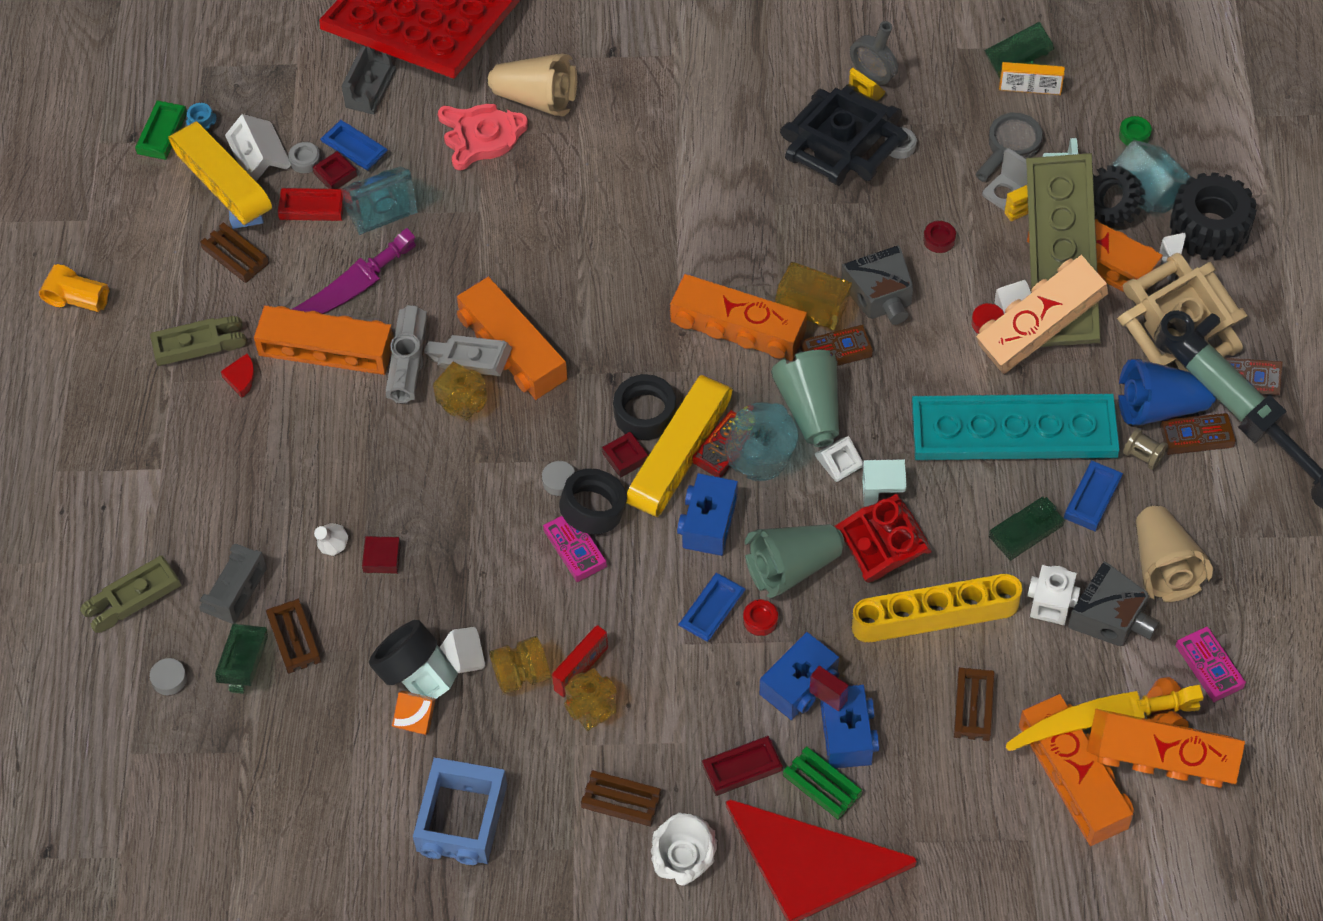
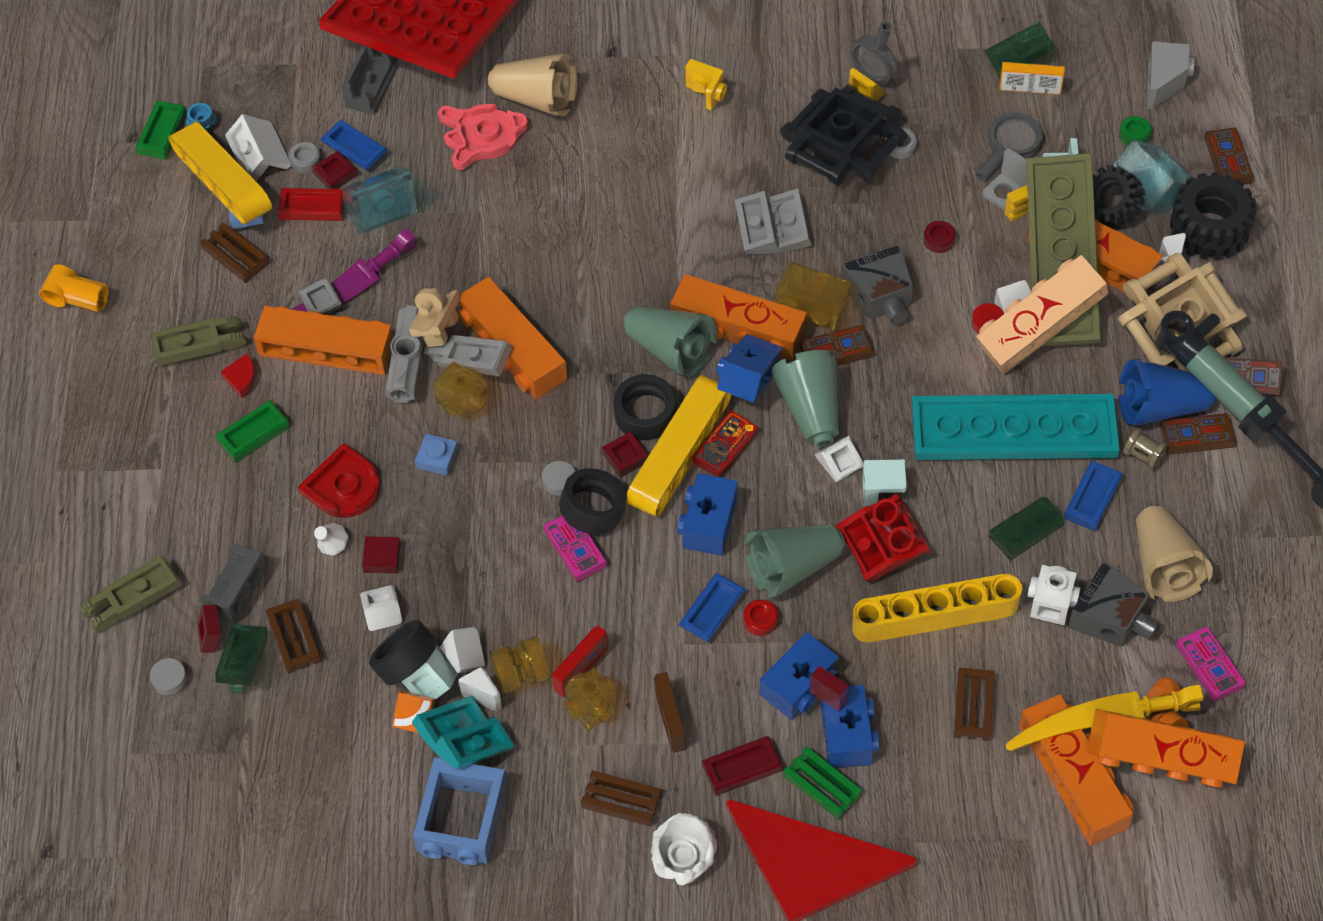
clear light blue brick [724,403,798,481] -> none
none -> dark red tile [197,605,221,653]
none -> green tile [215,400,290,463]
none -> red tile [297,443,380,518]
none -> light grey tile [298,277,342,315]
none -> white slope [360,585,402,631]
none -> tan hips [409,288,460,347]
none -> teal slope [412,696,515,769]
none -> medium blue plate [415,434,458,476]
none -> white slope [459,667,502,712]
none -> sand green cone [623,305,717,377]
none -> reddish brown tile [654,672,686,753]
none -> yellow bracket [685,59,727,111]
none -> blue brick [716,334,783,403]
none -> light grey slope [735,188,812,254]
none -> light grey slope [1146,41,1195,110]
none -> reddish brown tile [1204,127,1253,184]

